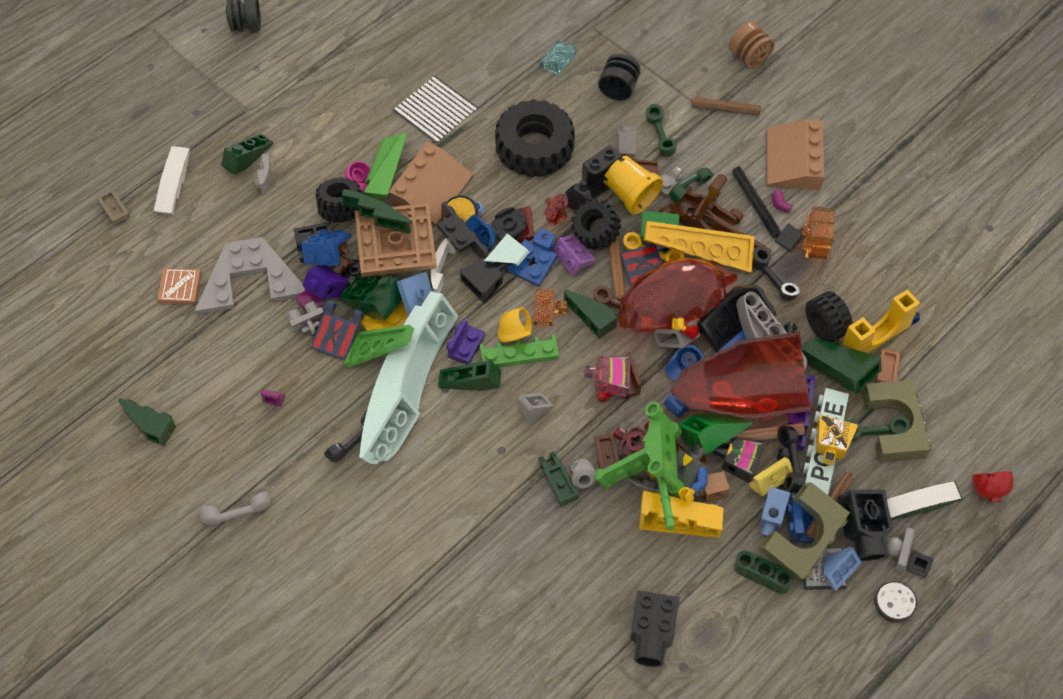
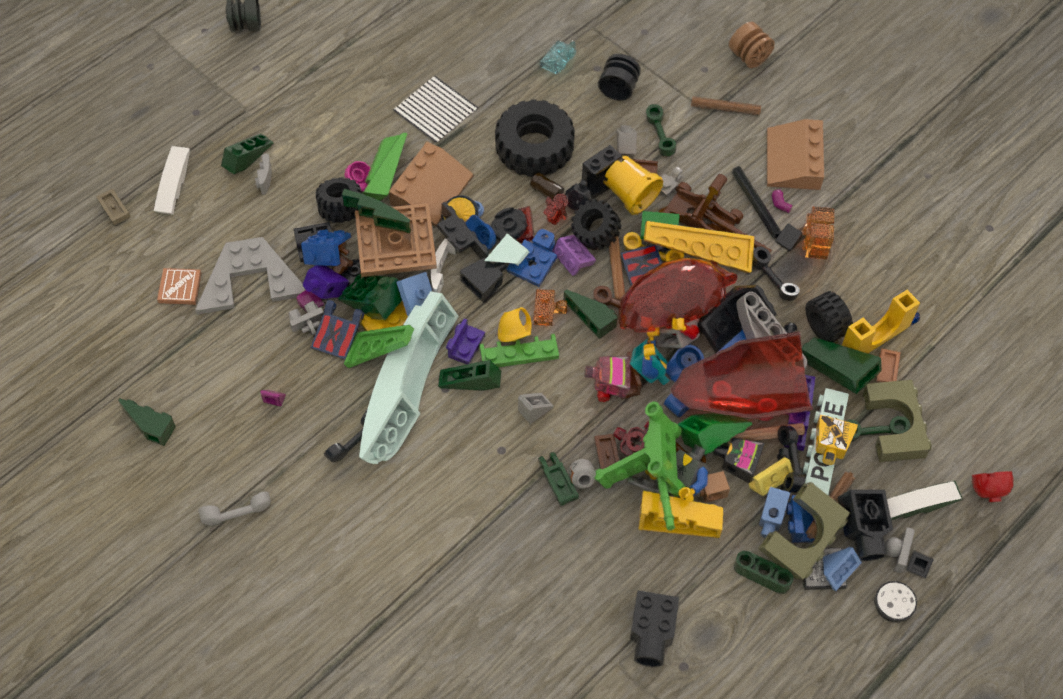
dark green piece [668,167,714,204] -> none
none -> dark brown piece [530,173,564,203]
none -> torso [630,325,671,385]

